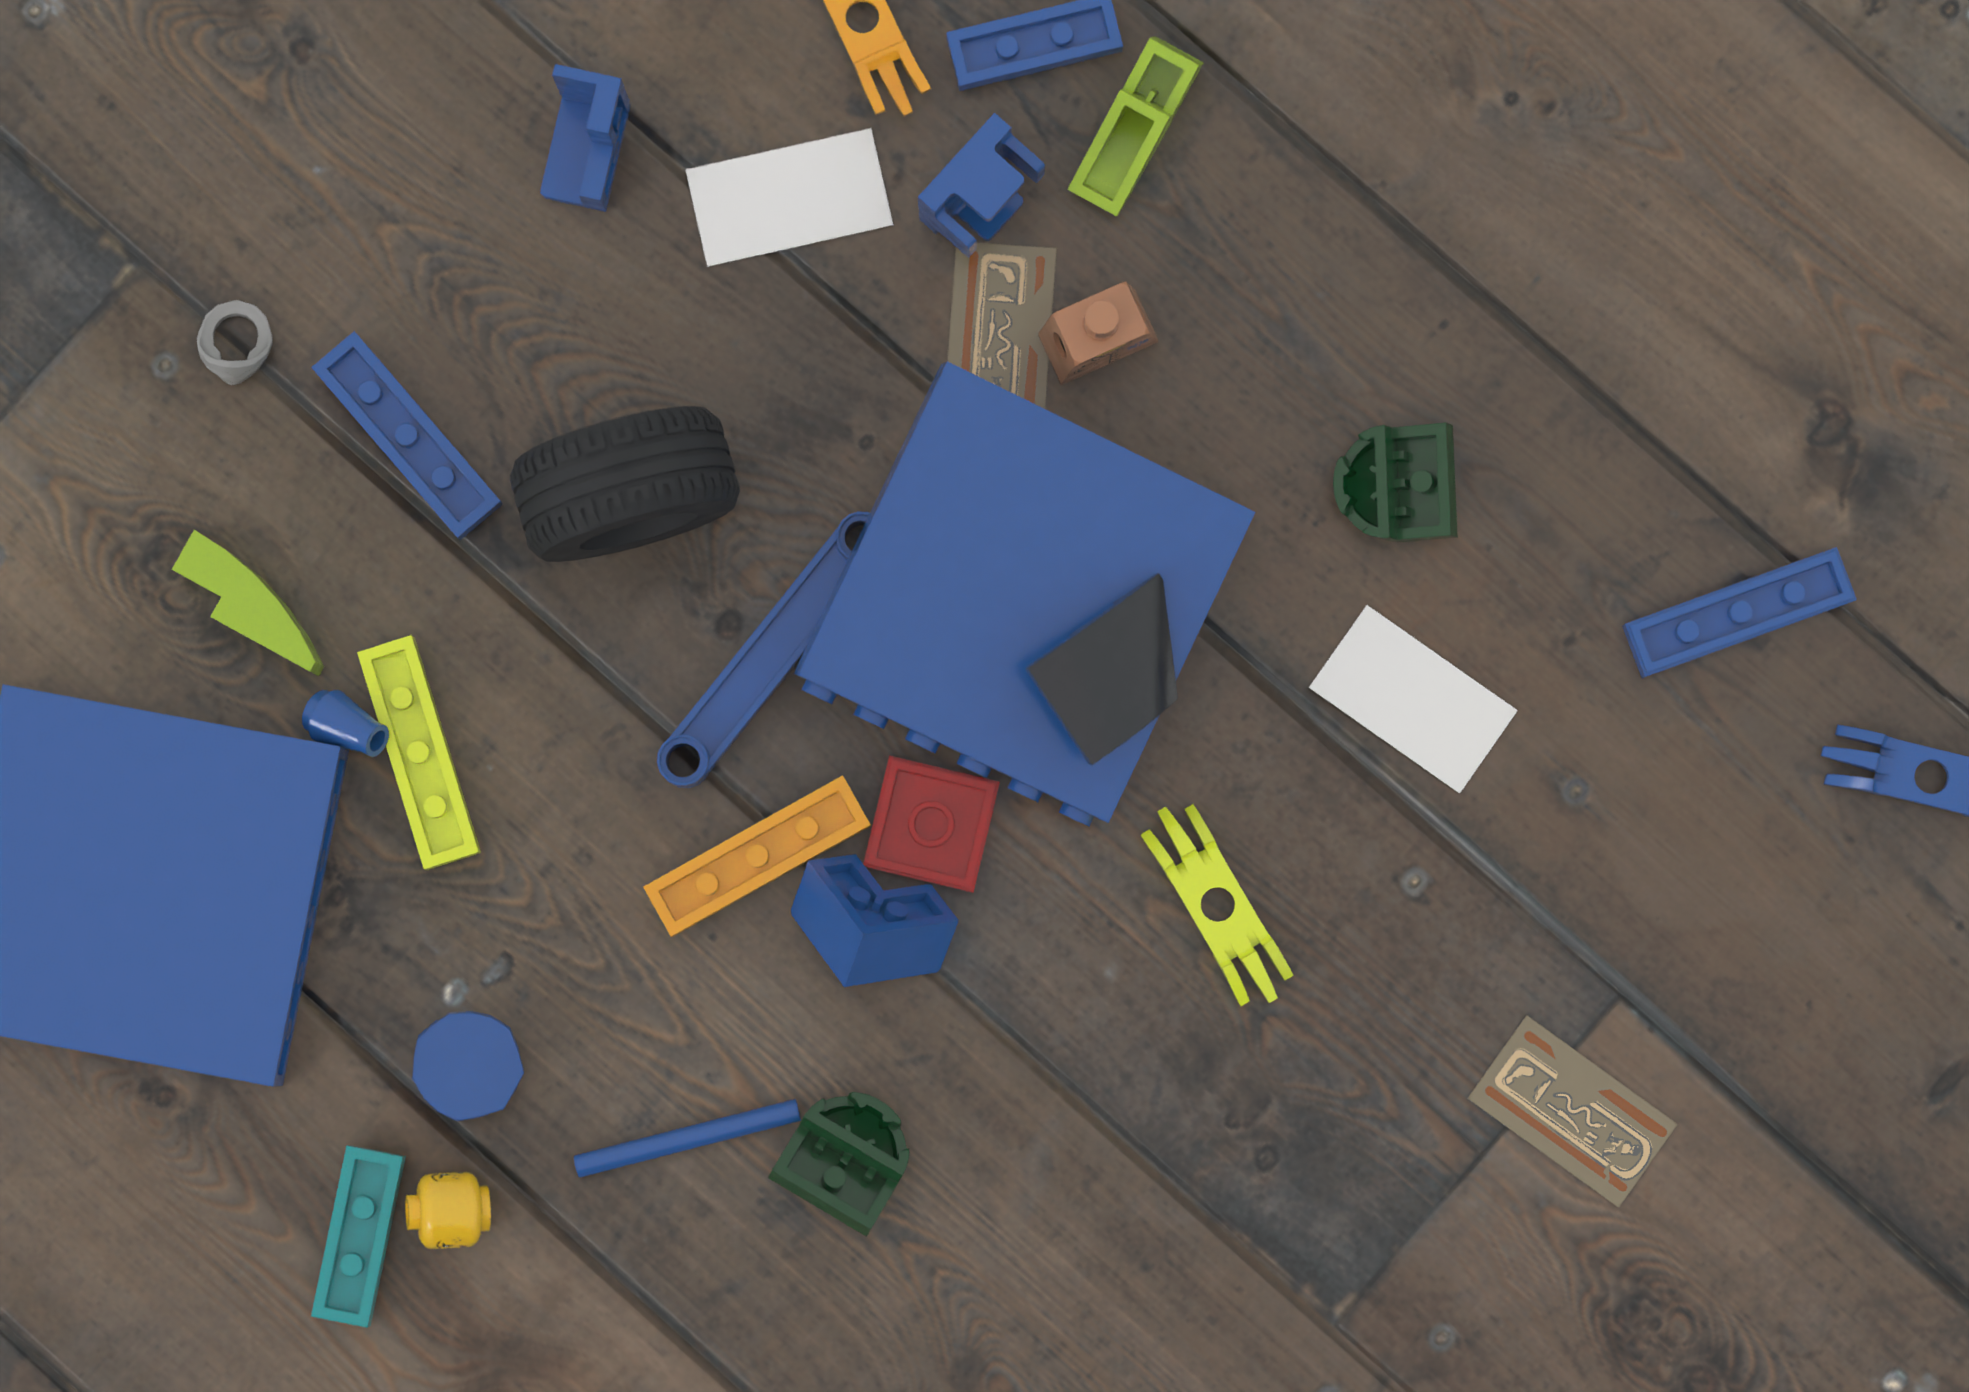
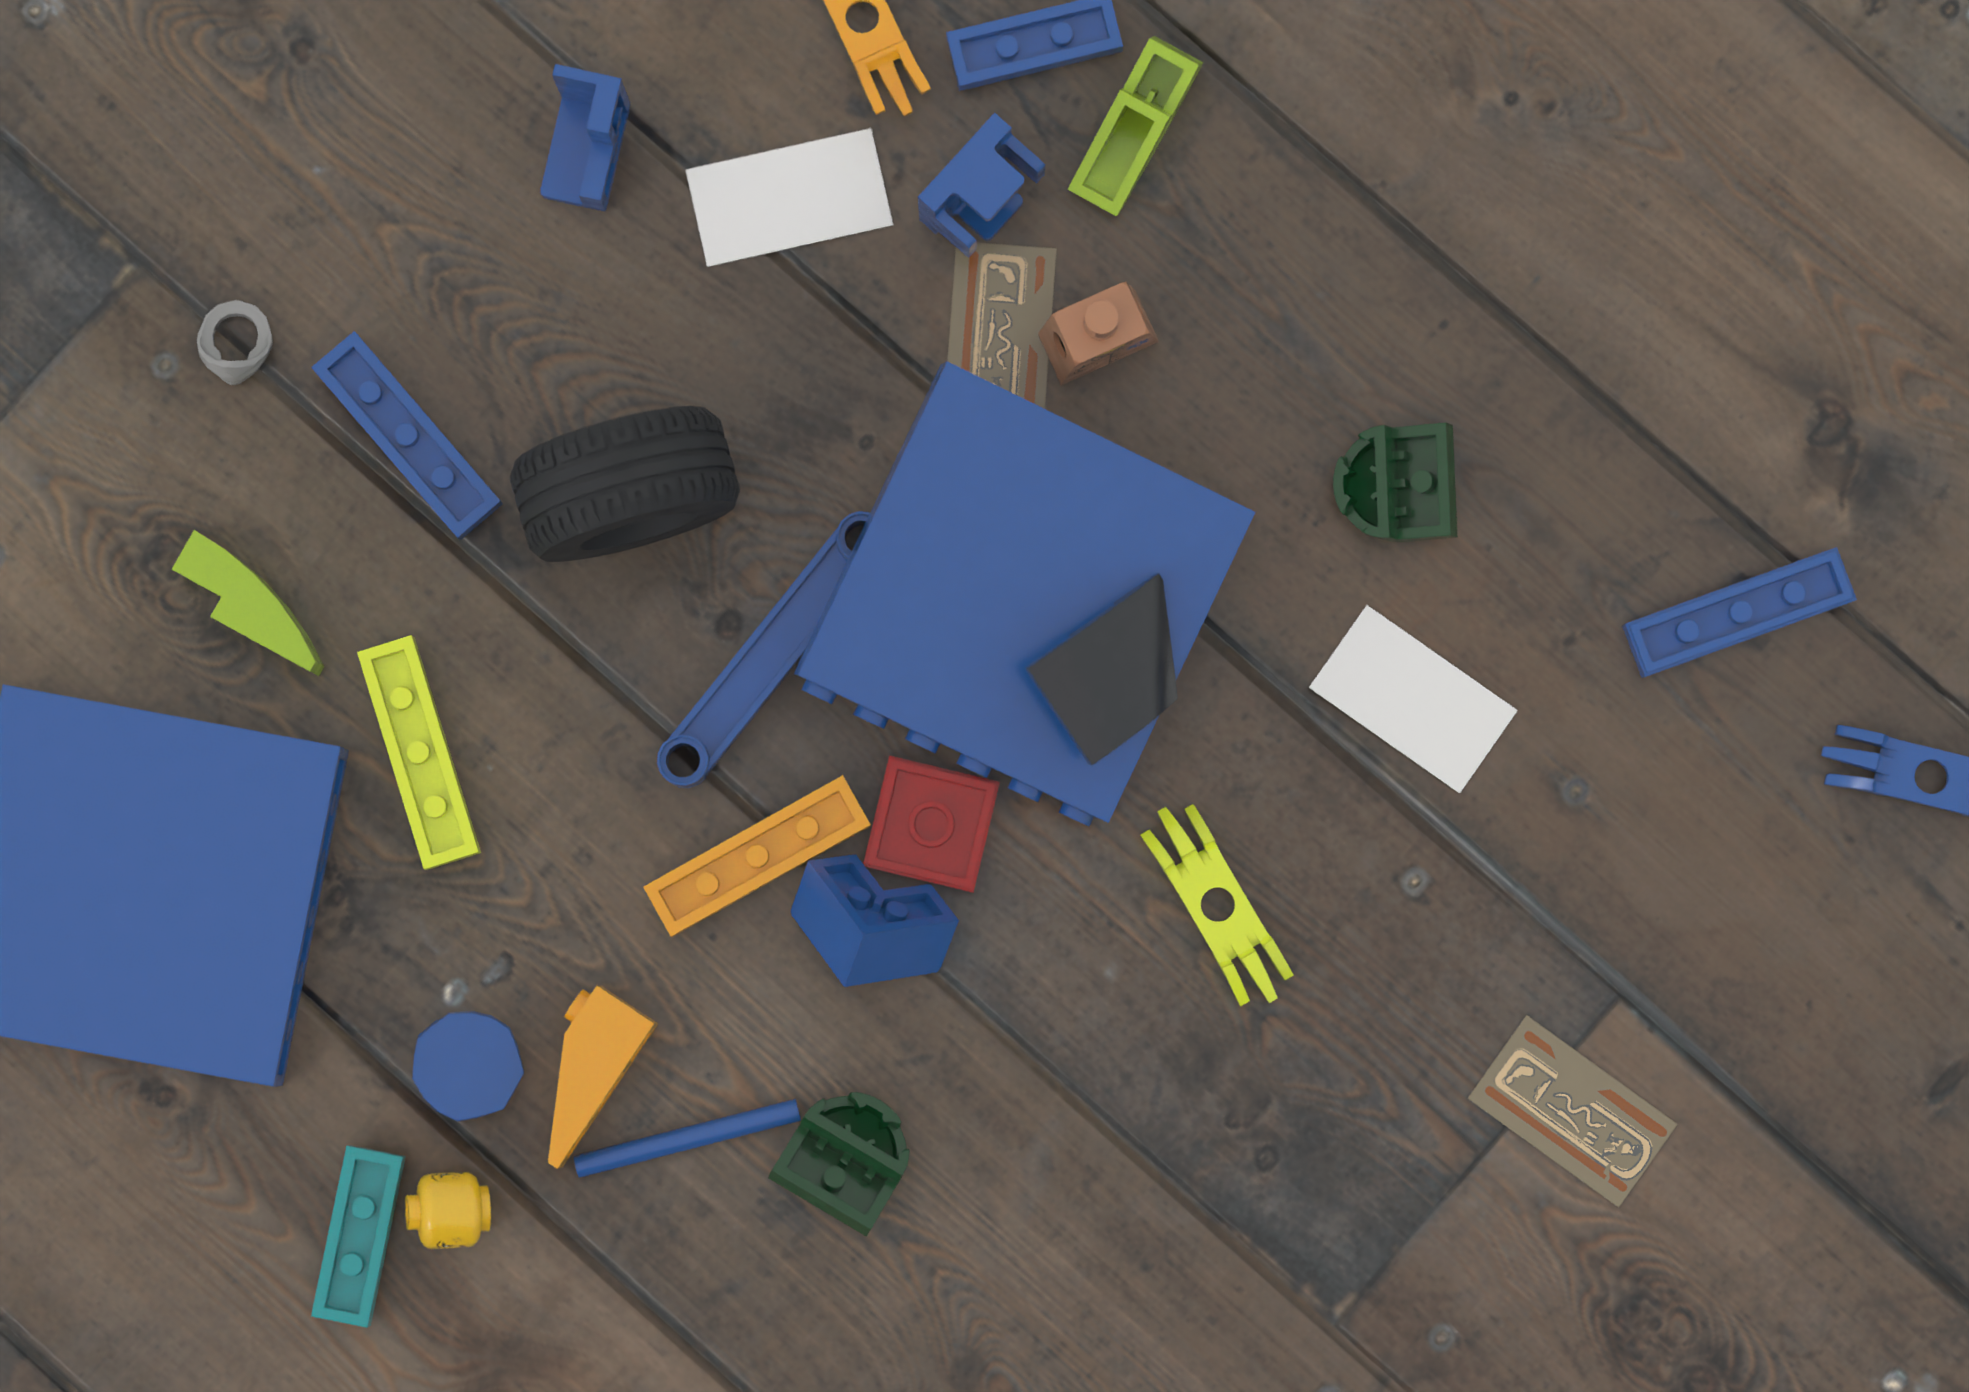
blue cone [302,690,389,757] -> none
none -> light orange slope [548,985,658,1169]

